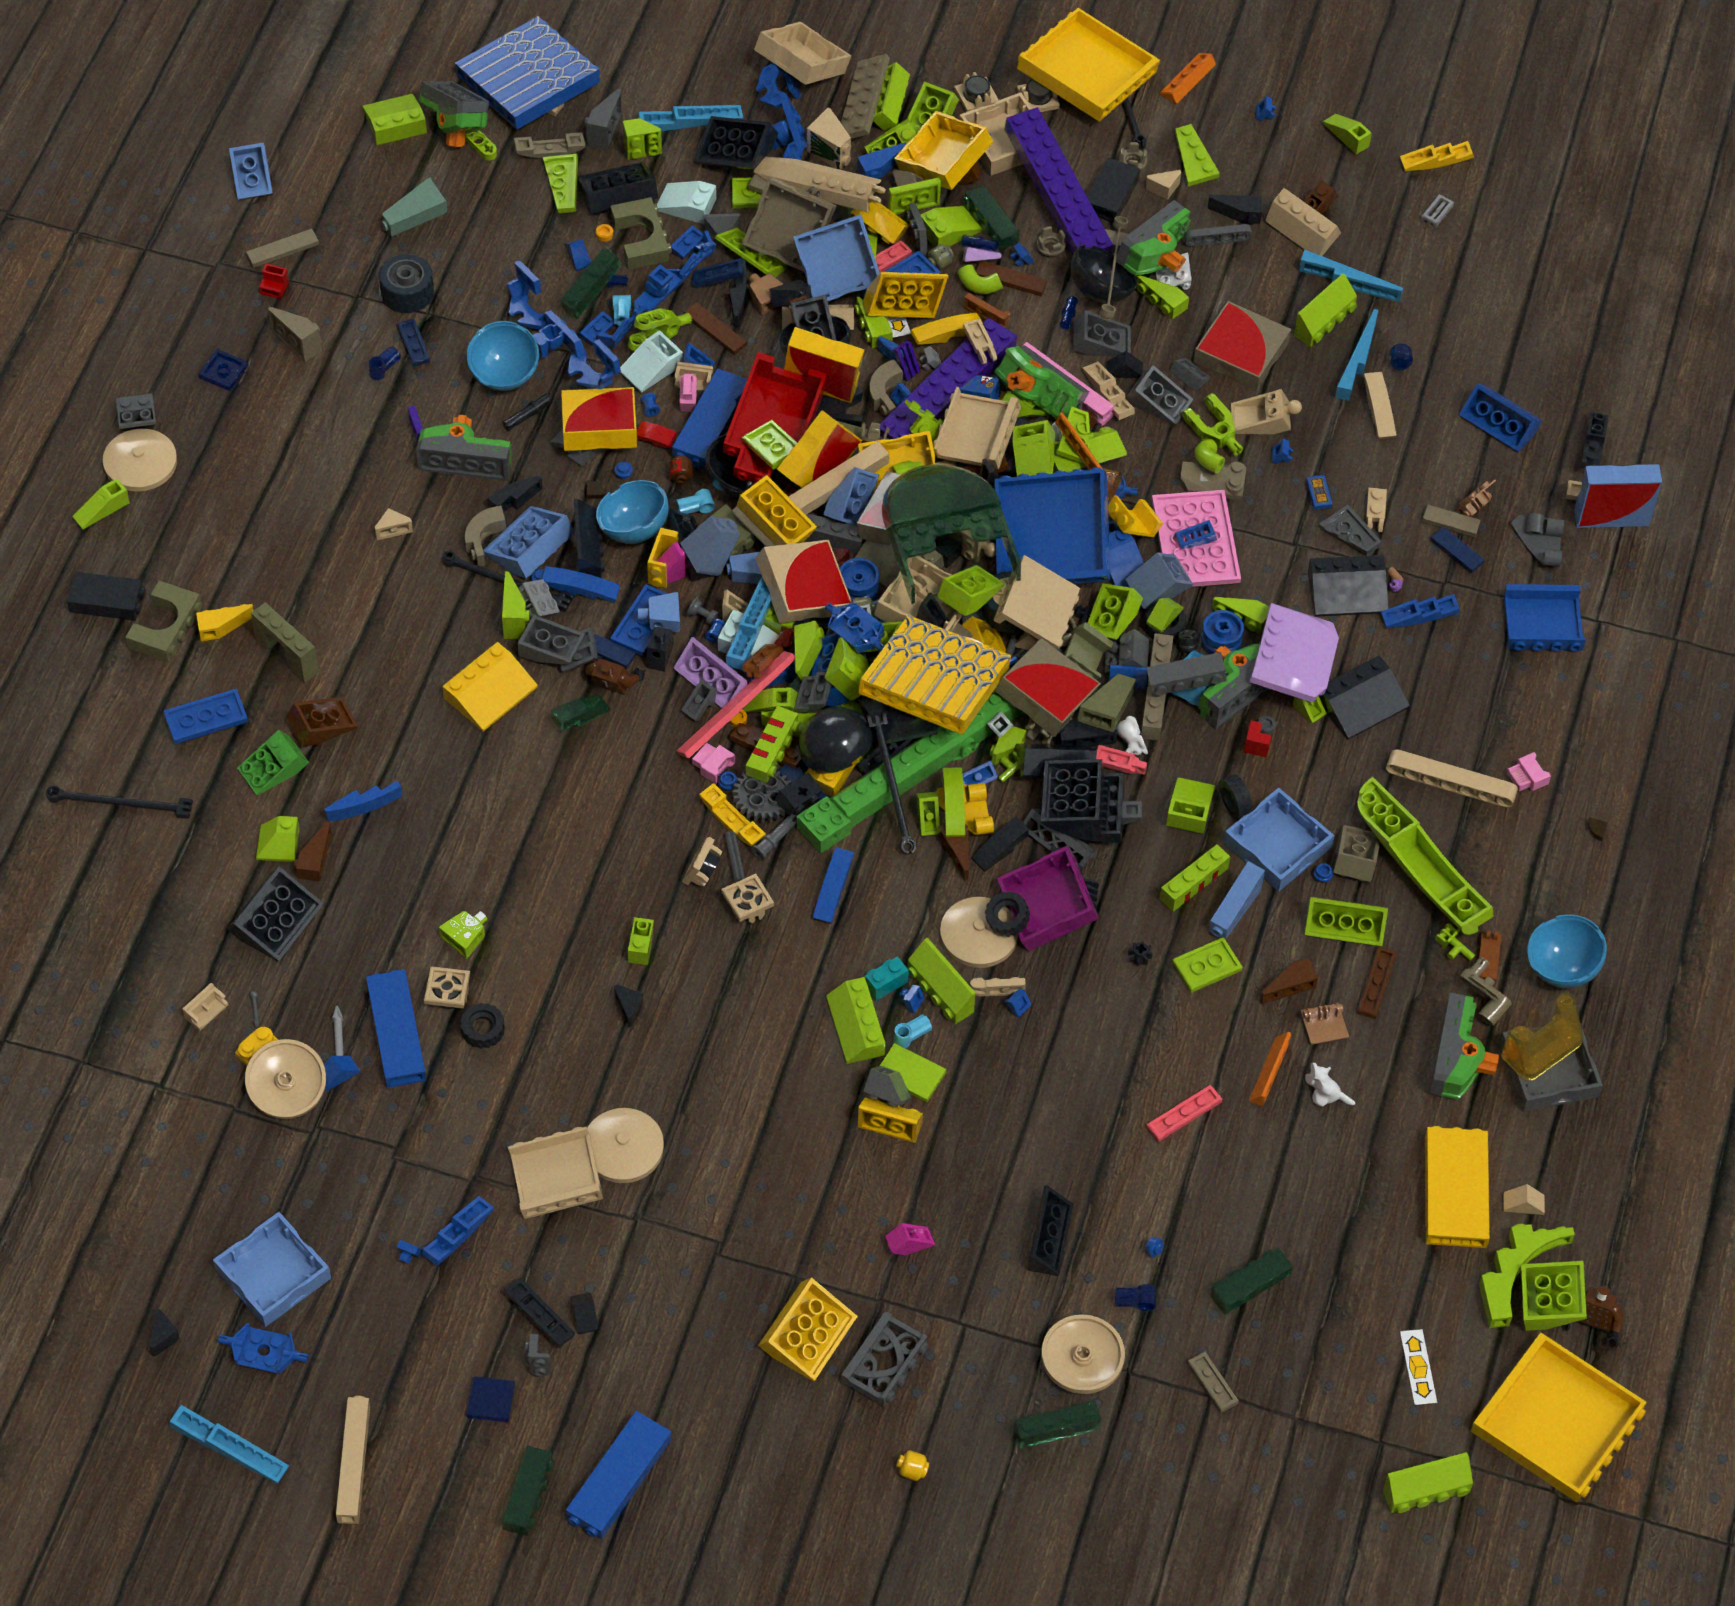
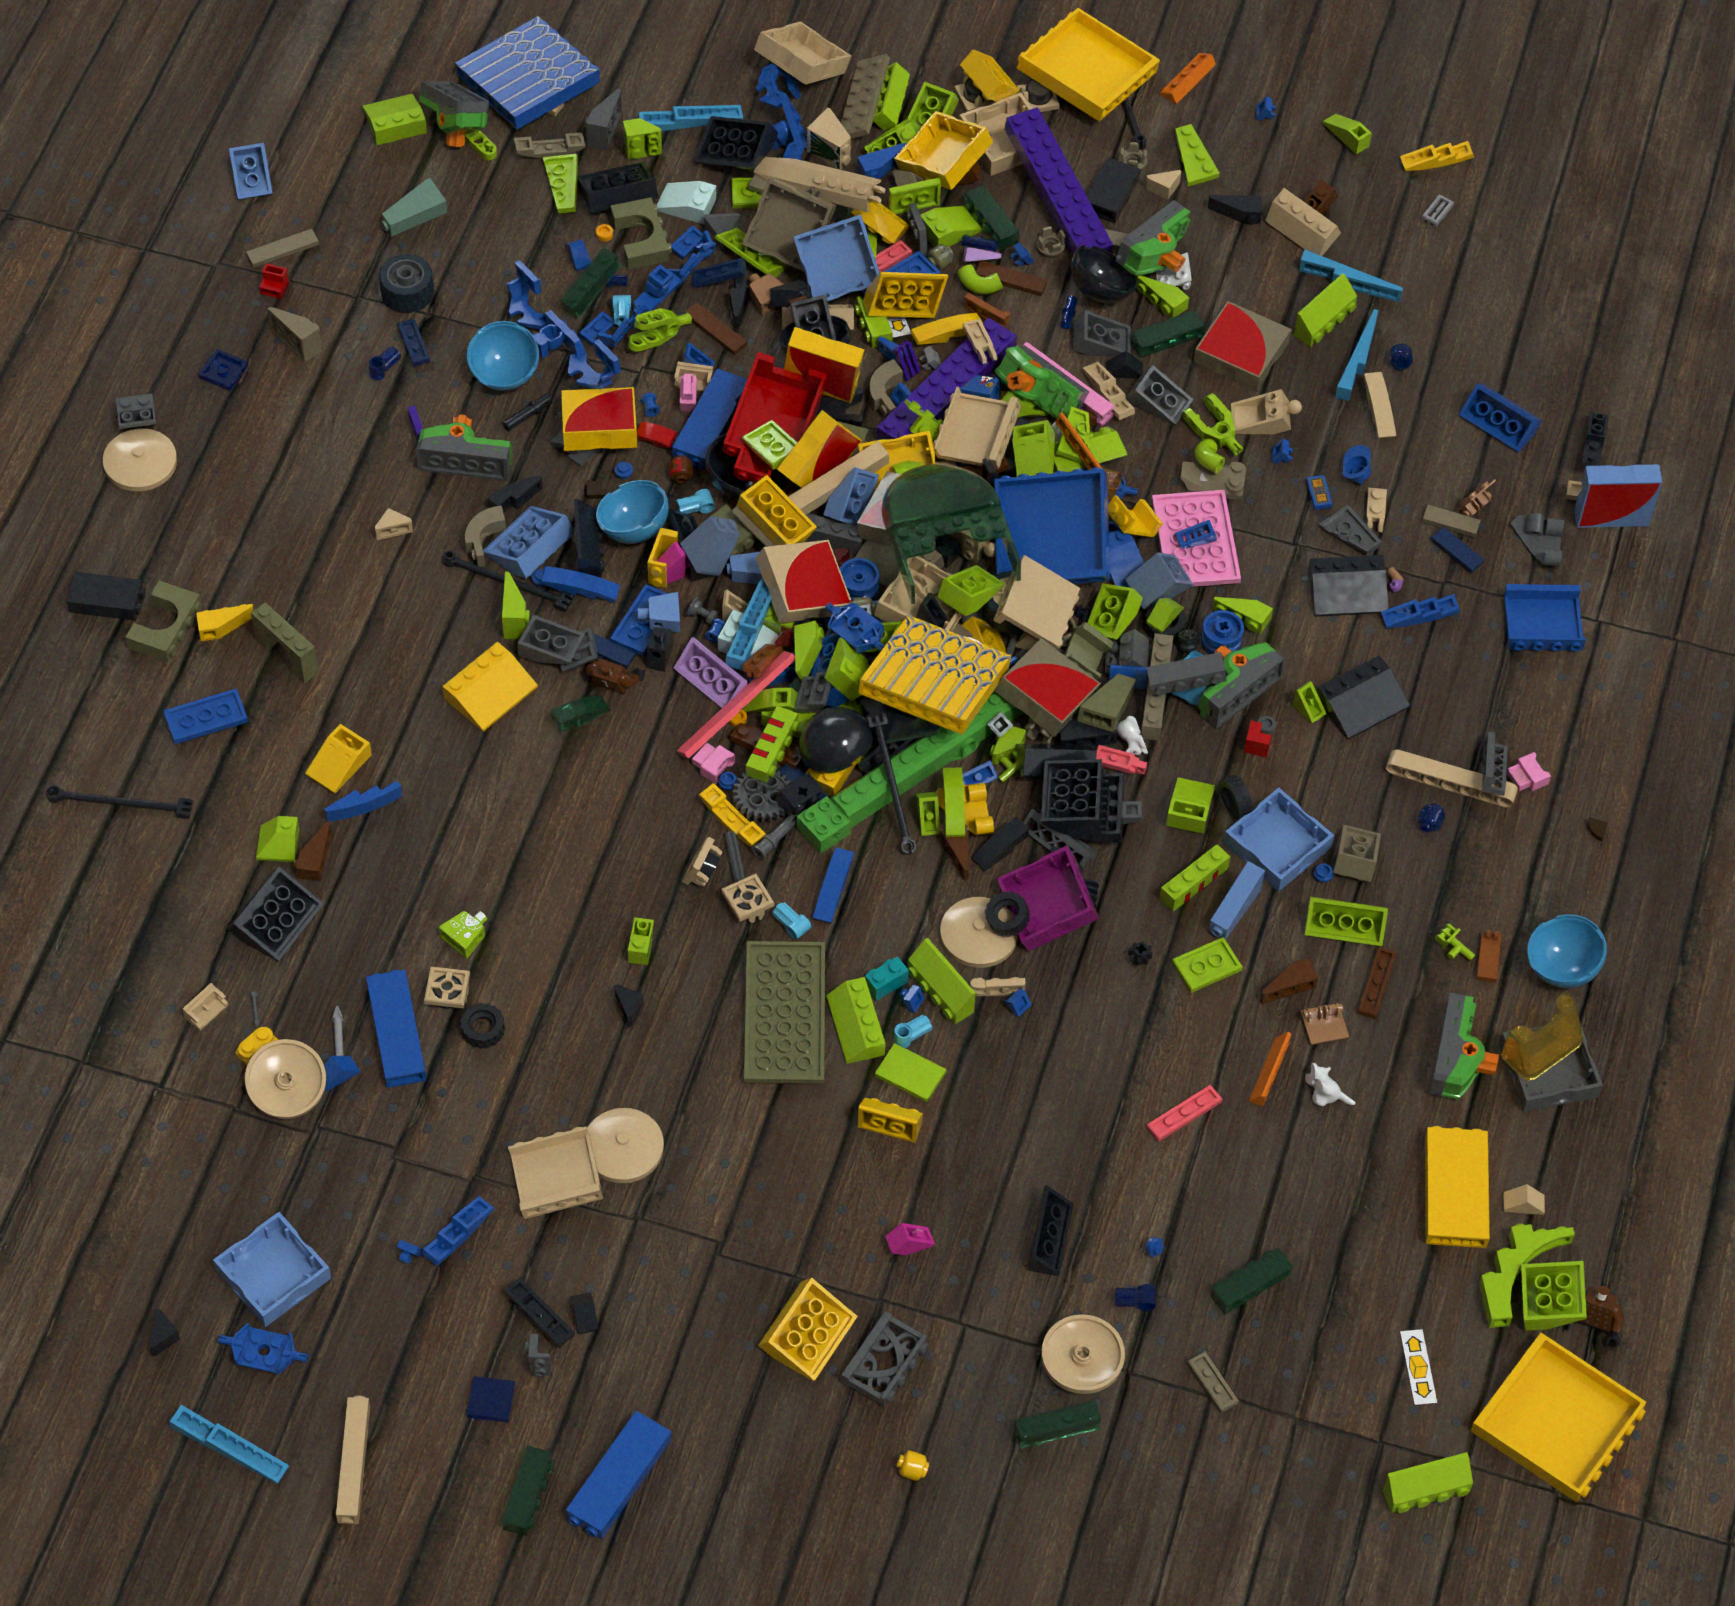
lime slope [72,478,130,530] -> none
bright green slope [237,730,309,795] -> none
reddish brown slope [286,697,358,747] -> none
light grey hinge [518,579,560,618] -> none
light aqua slope [620,331,683,393] -> none
dark grey slope [682,679,717,721] -> none
dark tan piece [858,422,890,443] -> none
dark grey slope [863,1066,912,1107] -> none
dark tan piece [1100,216,1128,320] -> none
dark grey slope [1170,358,1211,391] -> none
dark grey beam [1184,224,1253,247] -> none
lavender slope [1250,603,1339,702] -> none
lime slope [1357,777,1493,935] -> none
dark tan piece [1459,956,1512,1027] -> none
none -> yellow slope [305,724,372,794]
none -> olive plate [744,941,825,1084]
none -> medium azure piece [773,902,812,940]
none -> yellow slope [960,50,1020,102]
none -> clear green brick [1131,310,1205,359]
none -> blue piece [1343,445,1371,485]
none -> clear blue head [1417,803,1446,832]
none -> dark grey fence [1481,731,1508,796]

